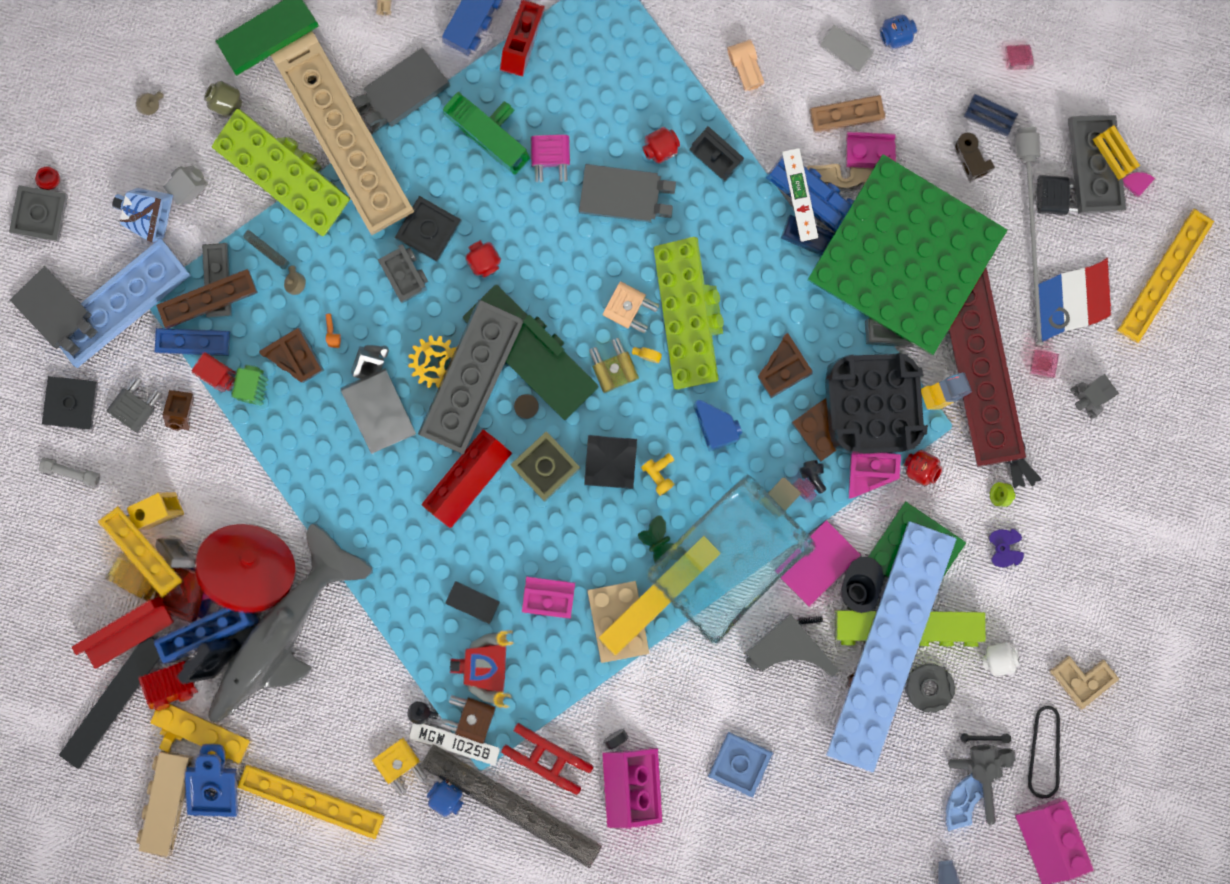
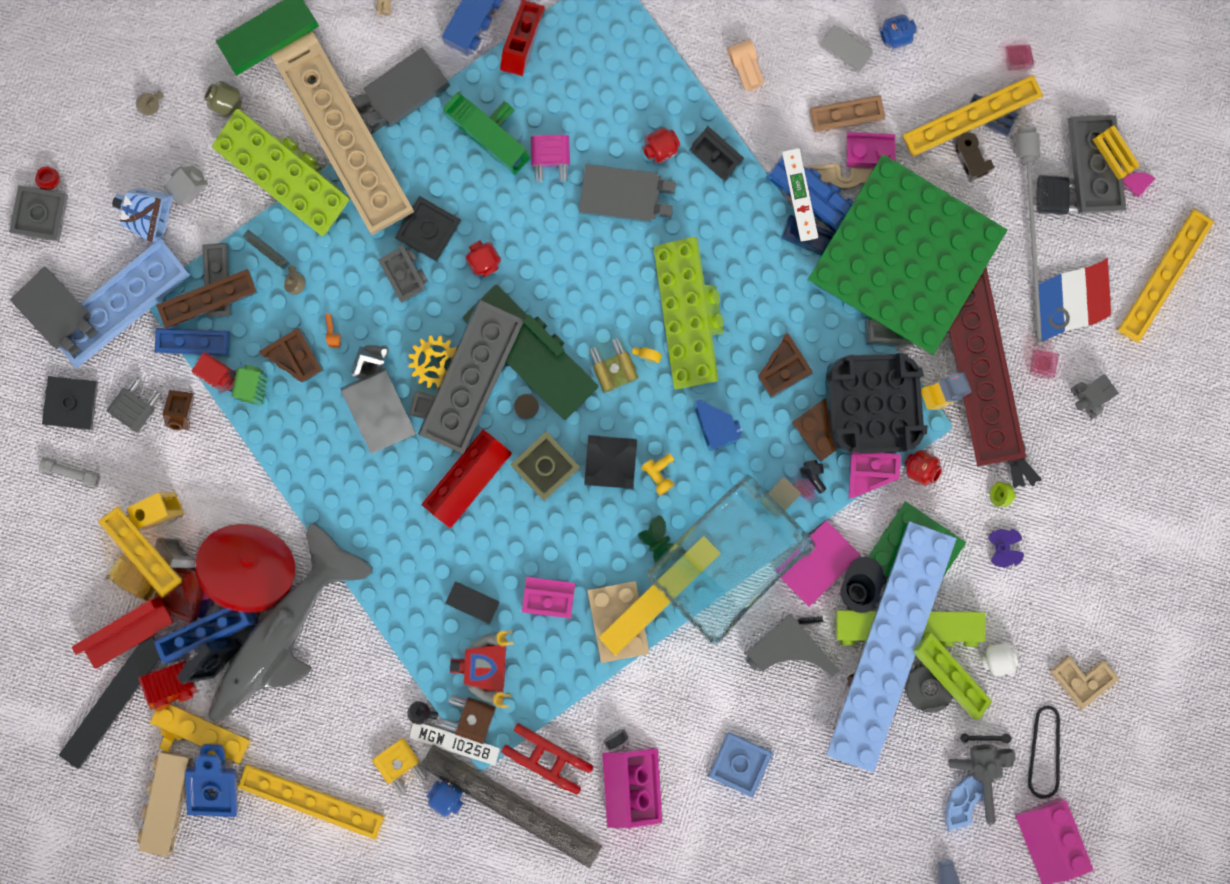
light nougat piece [603,281,659,333] -> none
none -> dark grey tile [409,391,435,419]
none -> yellow tile [902,75,1044,158]
none -> lime plate [913,633,992,720]

